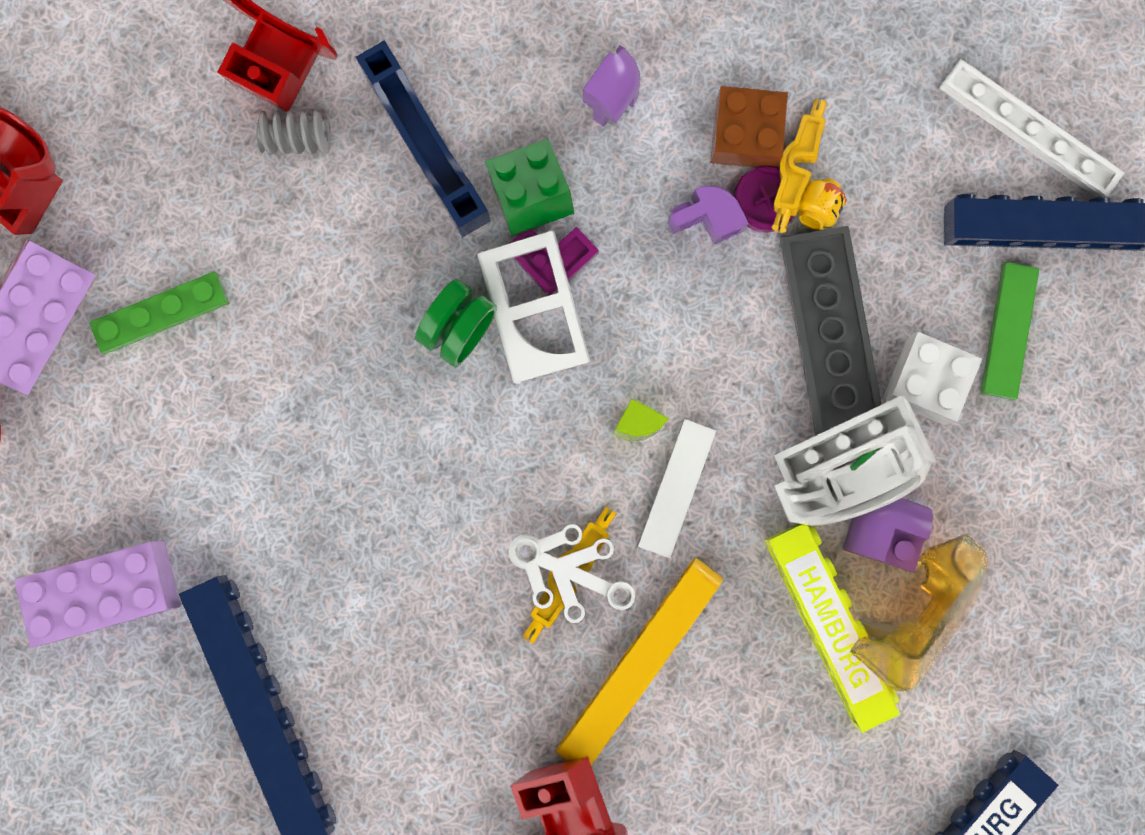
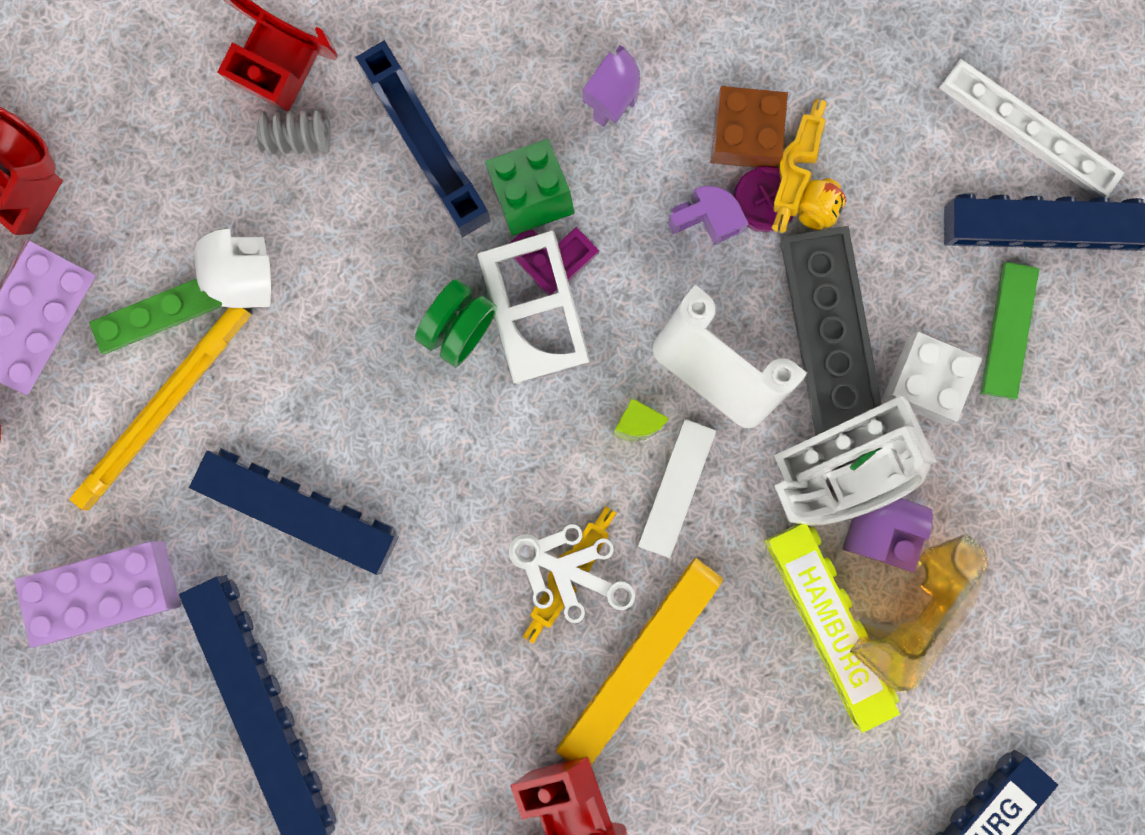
none -> yellow piece [69,307,252,511]
none -> dark blue brick [189,448,399,575]
none -> white brick [194,229,271,308]
none -> white windscreen [652,285,807,428]

